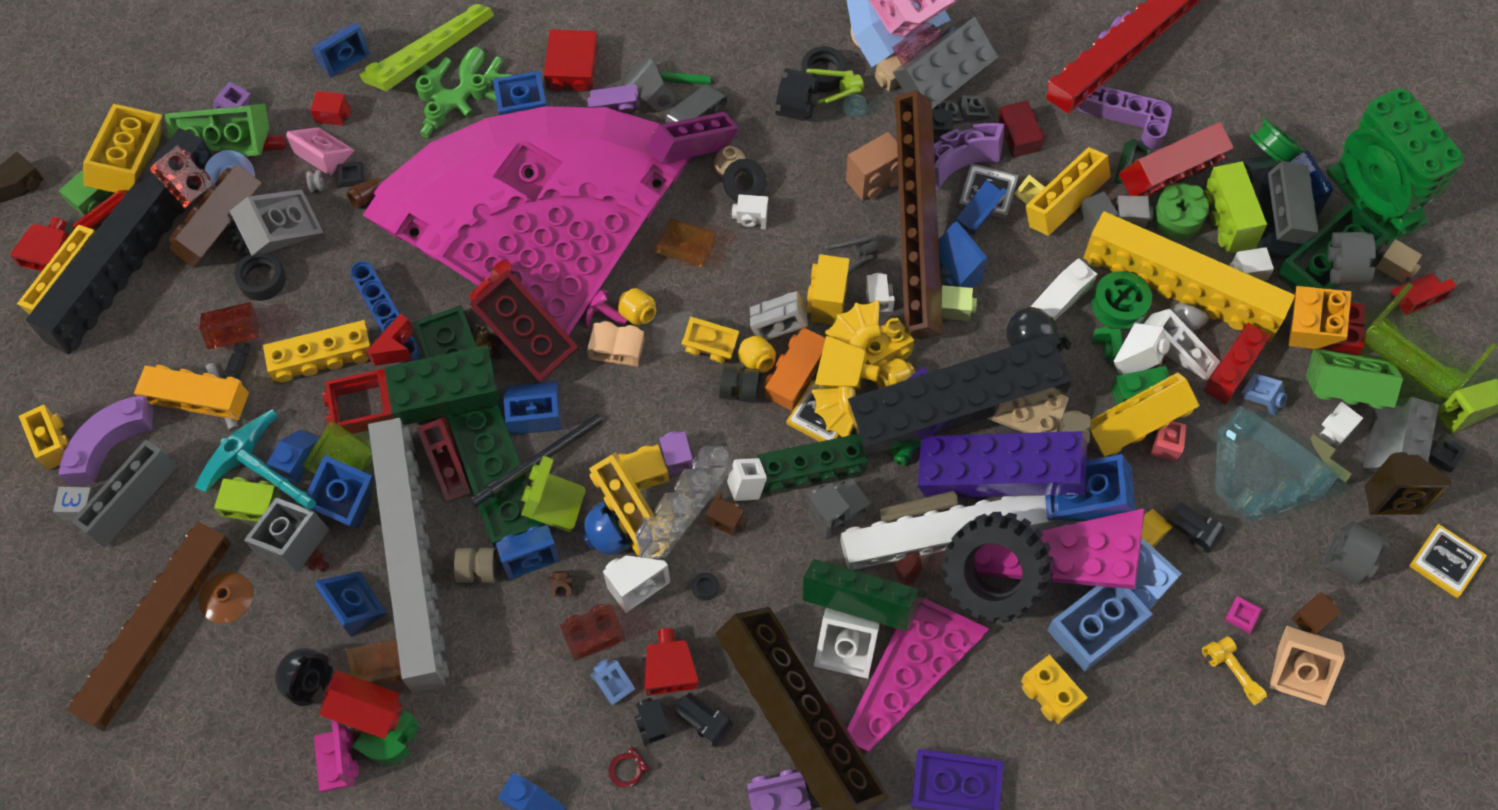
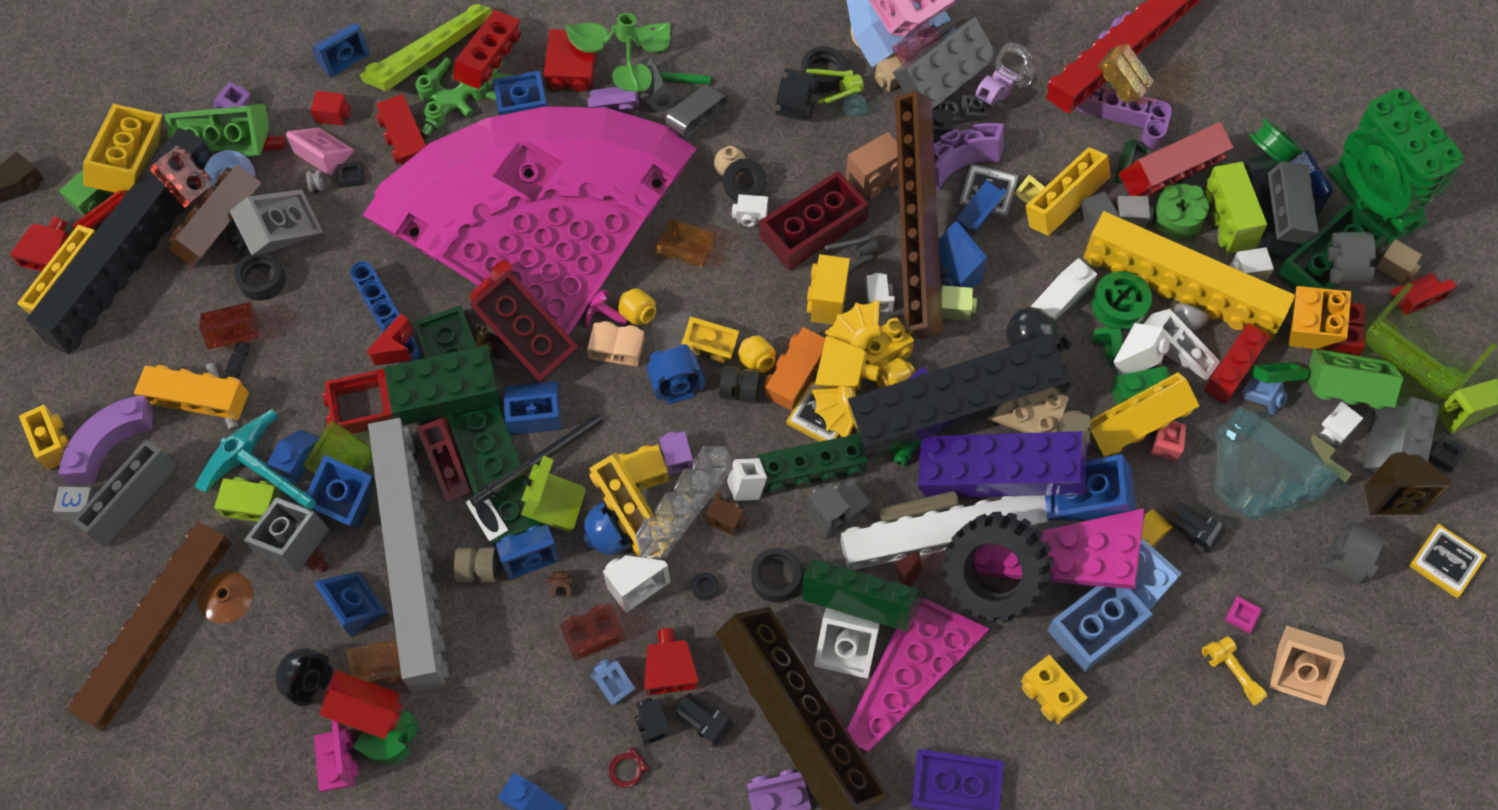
yellow brick [263,320,372,383] -> none
reddish brown cone [346,177,382,209] -> none
magenta brick [647,112,739,164] -> none
light grey brick [750,291,808,341] -> none
dark red brick [998,100,1045,158] -> none
reddish brown brick [1291,591,1341,635] -> none
none -> red brick [375,94,426,166]
none -> red brick [453,9,521,89]
none -> sticker [466,499,508,541]
none -> bright green plant [566,13,671,93]
none -> blue brick [647,344,705,404]
none -> black tyre [751,548,803,603]
none -> dark red brick [759,170,869,271]
none -> lavender leg [975,66,1018,106]
none -> clear piece [994,42,1035,88]
none -> clear yellow brick [1098,43,1154,103]
none -> green tile [1250,362,1309,384]

